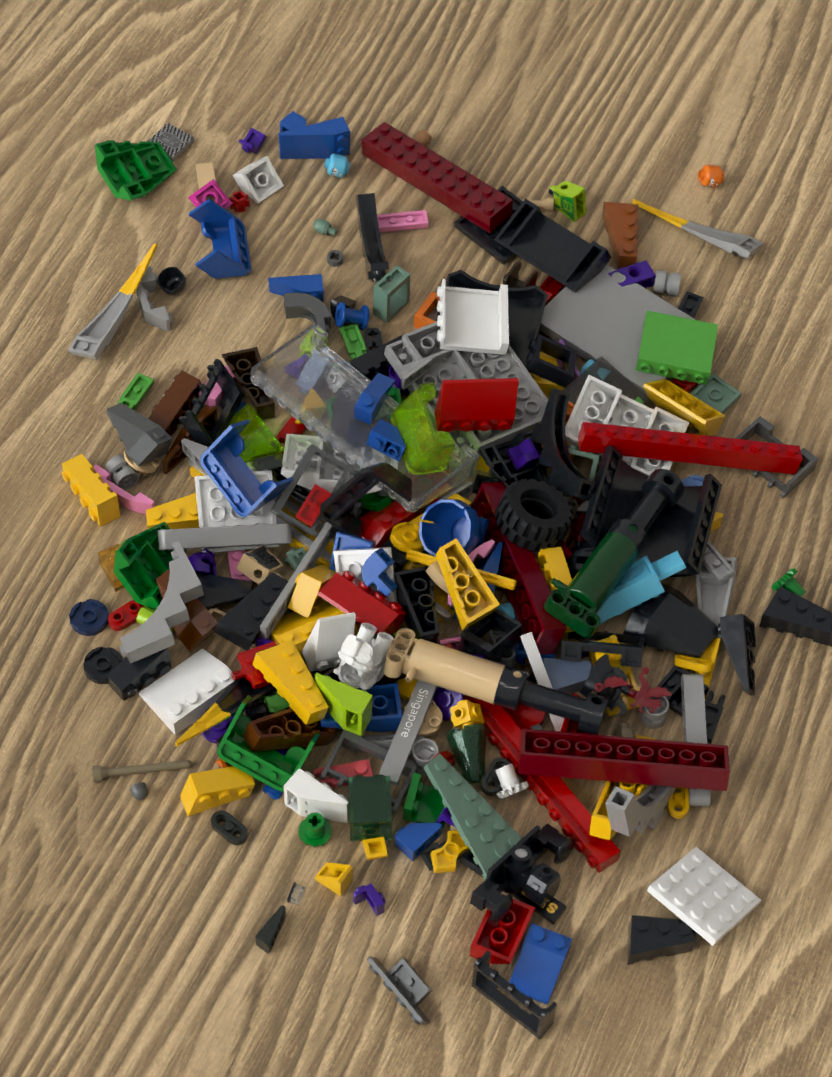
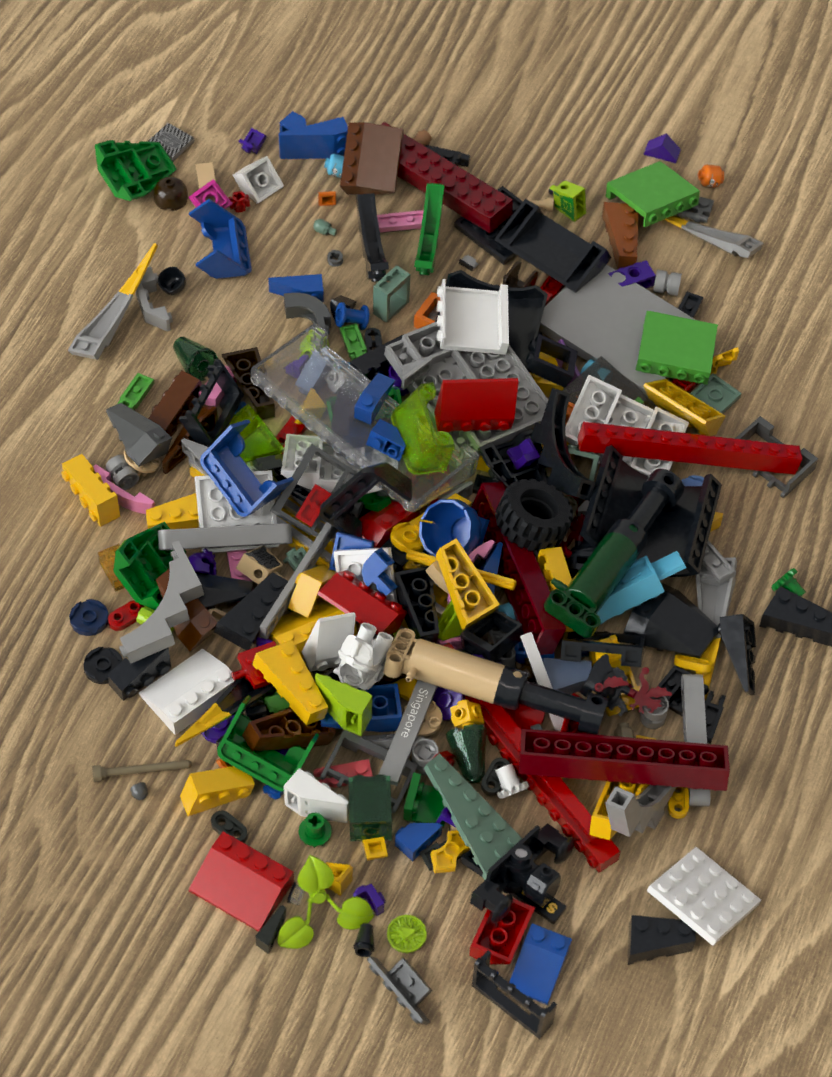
none -> dark brown cylinder [154,176,188,211]
none -> clear green cone [173,337,218,381]
none -> slope [189,831,294,932]
none -> lime plant [277,855,374,949]
none -> orange slope [318,191,336,206]
none -> reddish brown slope [340,122,404,195]
none -> black cone [353,923,375,957]
none -> lime wheel [387,915,427,953]
none -> green arch [414,182,445,275]
none -> black hinge [425,145,470,167]
none -> lime slope [438,600,466,641]
none -> light grey piece [459,255,479,271]
none -> bright green panel [606,161,700,227]
none -> dark purple slope [644,133,681,163]
none -> dark grey plate [676,196,714,223]
none -> yellow slope [710,347,739,375]

